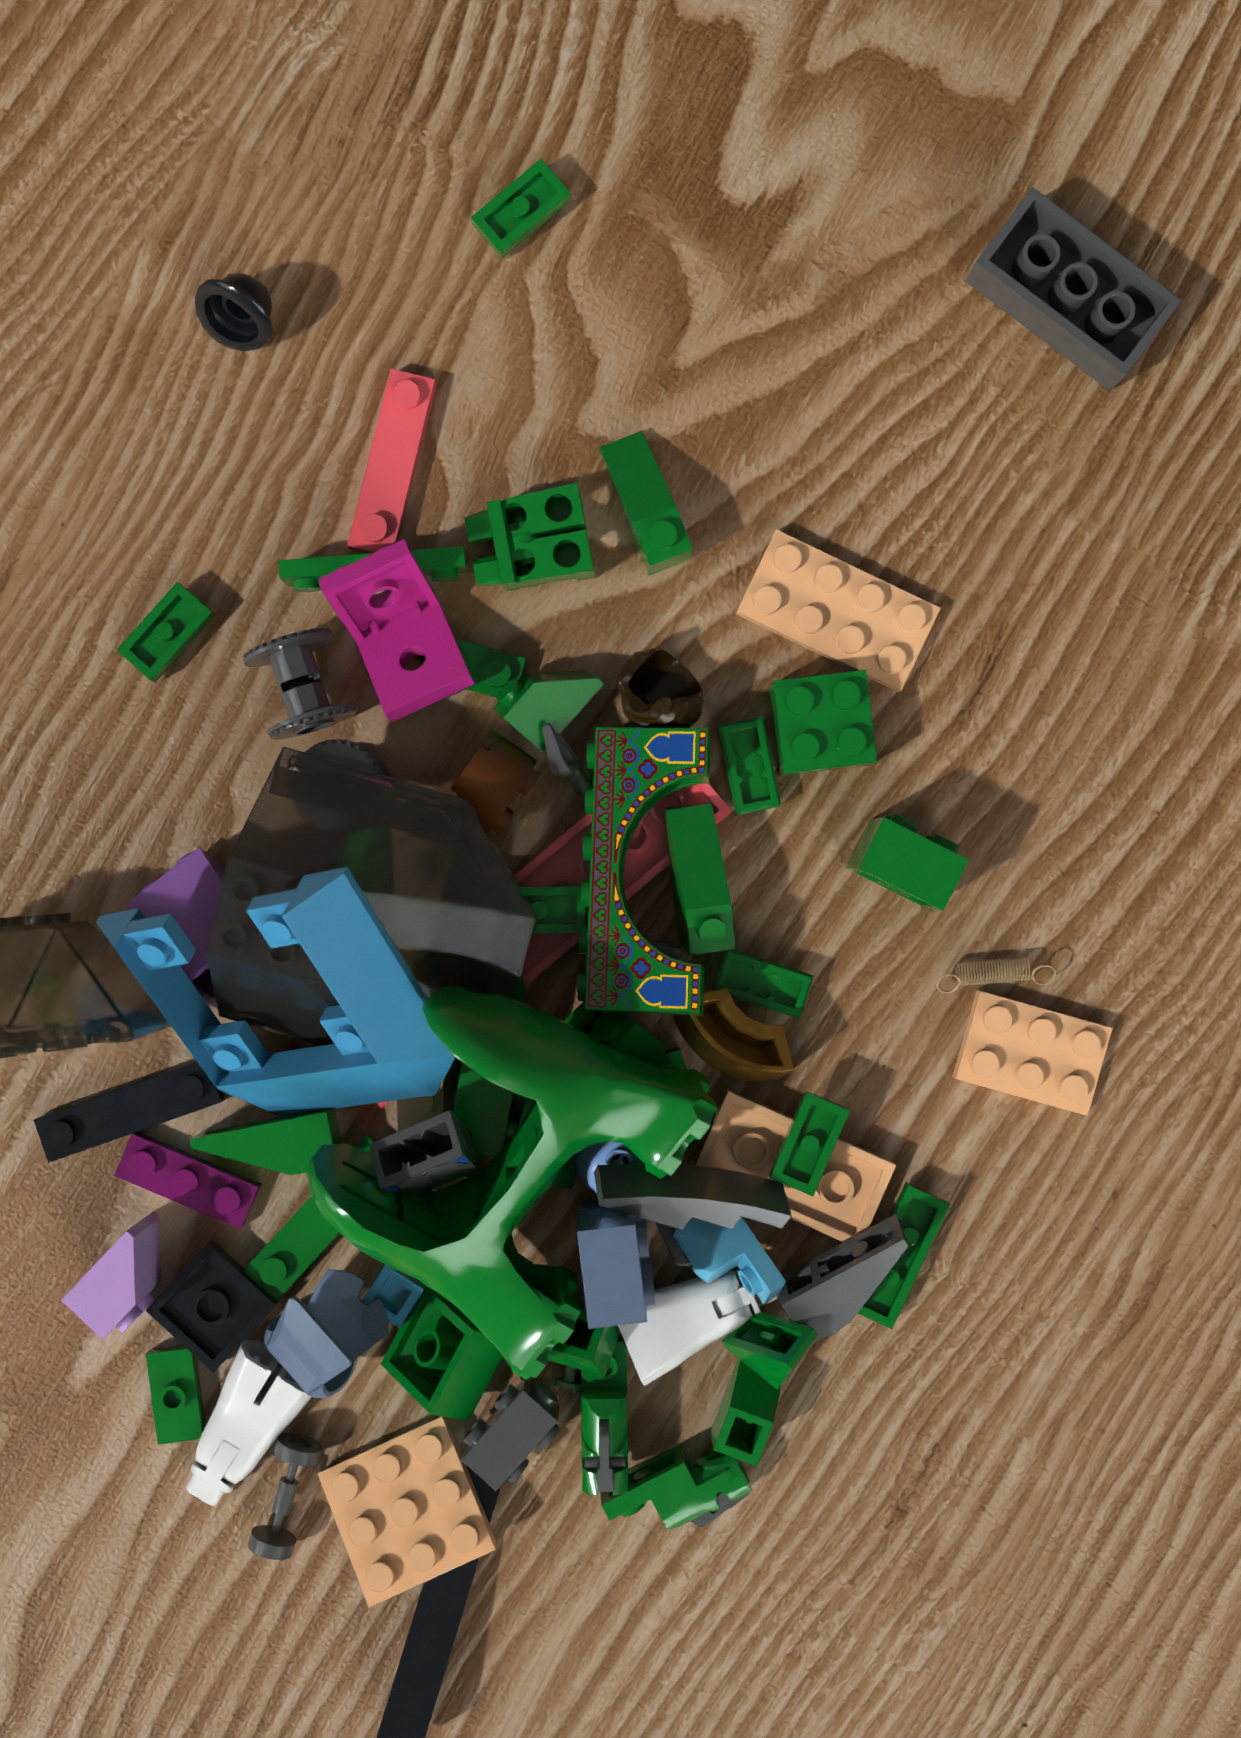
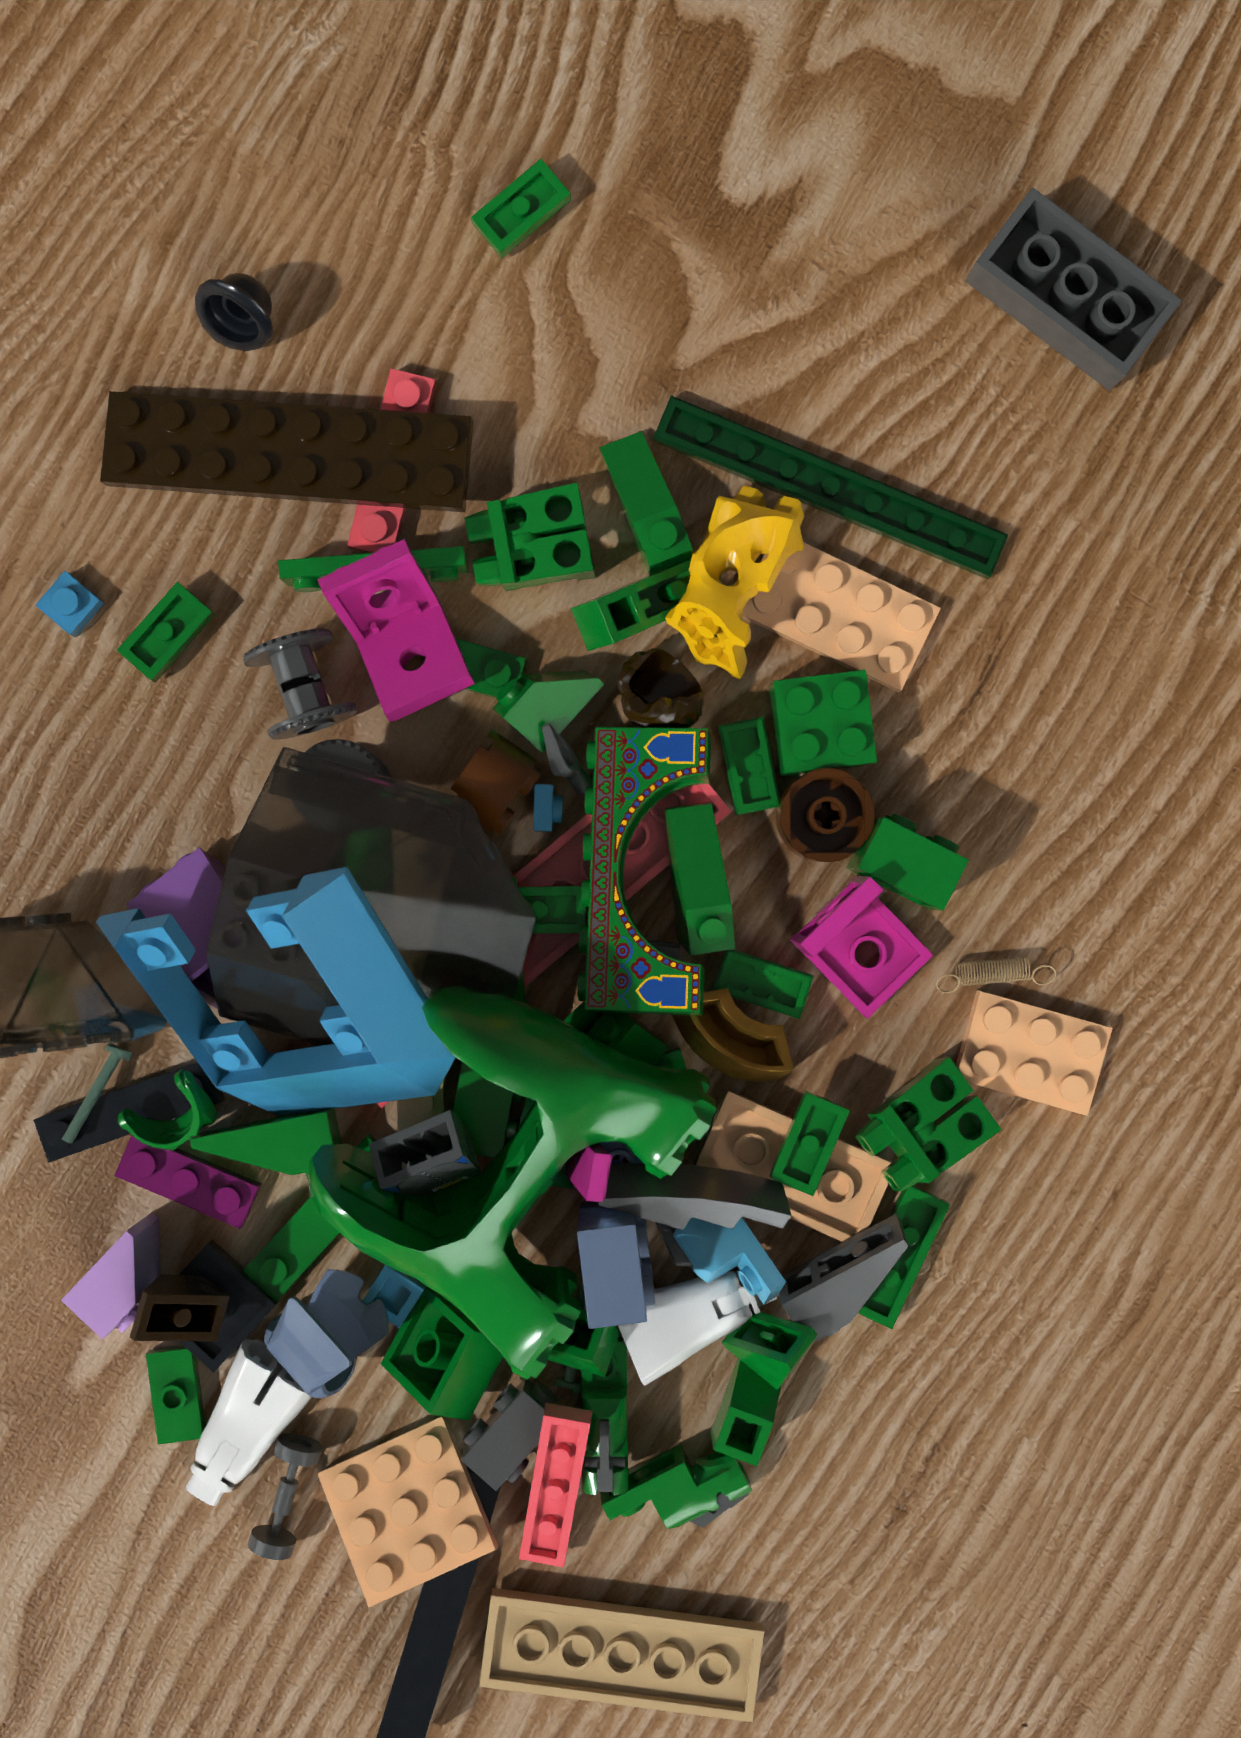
none -> dark azure plate [35,571,105,637]
none -> sand green piece [62,1041,133,1144]
none -> dark brown plate [100,391,474,512]
none -> green helmet [118,1070,217,1151]
none -> dark brown slope [130,1274,230,1341]
none -> tan plate [479,1588,765,1722]
none -> coral plate [519,1403,592,1567]
none -> dark azure plate [533,784,563,832]
none -> dark pink tile [564,1143,612,1202]
none -> green slope [571,559,691,651]
none -> dark green tile [653,396,1008,579]
none -> yellow hips [665,486,804,679]
none -> reddish brown brick [776,768,875,862]
none -> dark pink bracket [789,876,933,1019]
none -> green hips [856,1057,1002,1191]

